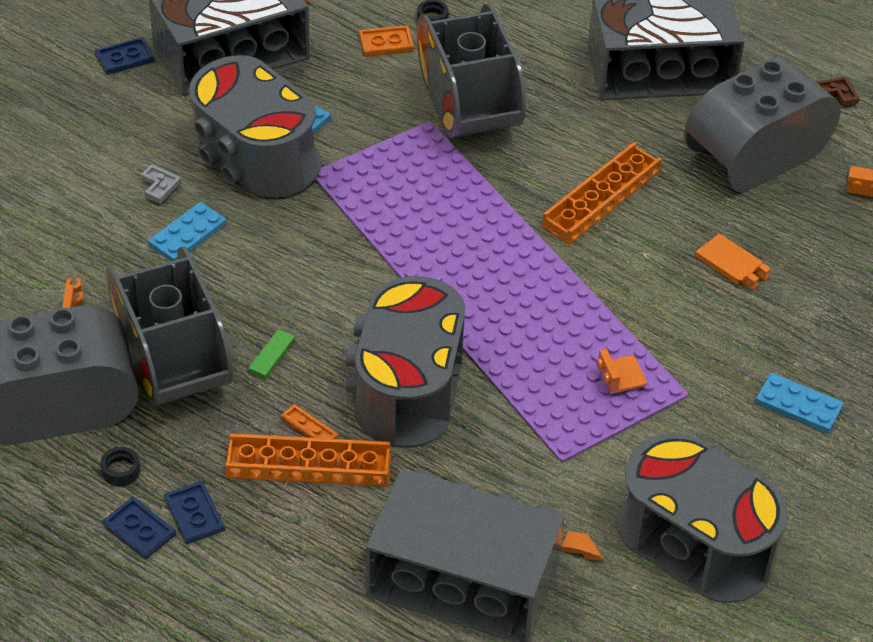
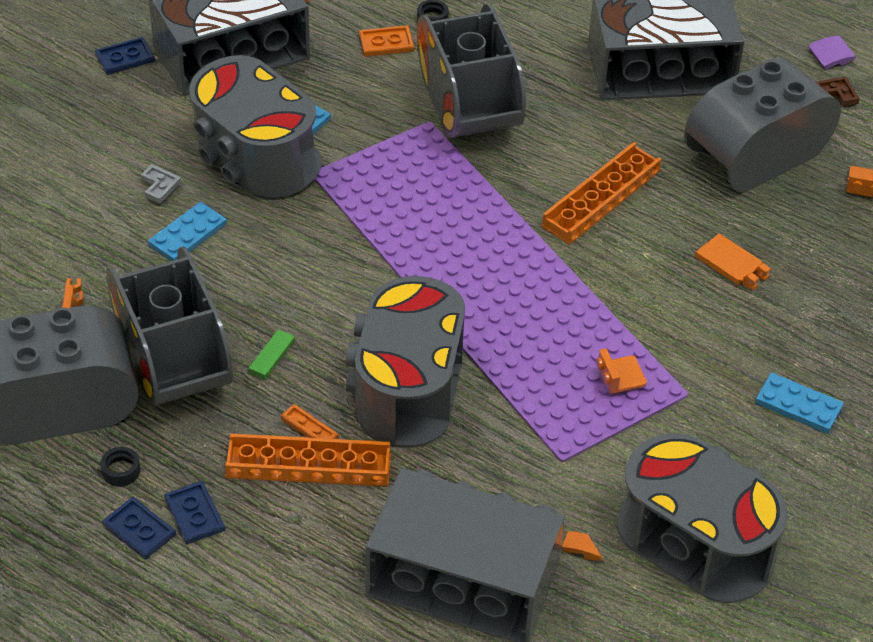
none -> medium lavender slope [808,36,856,70]

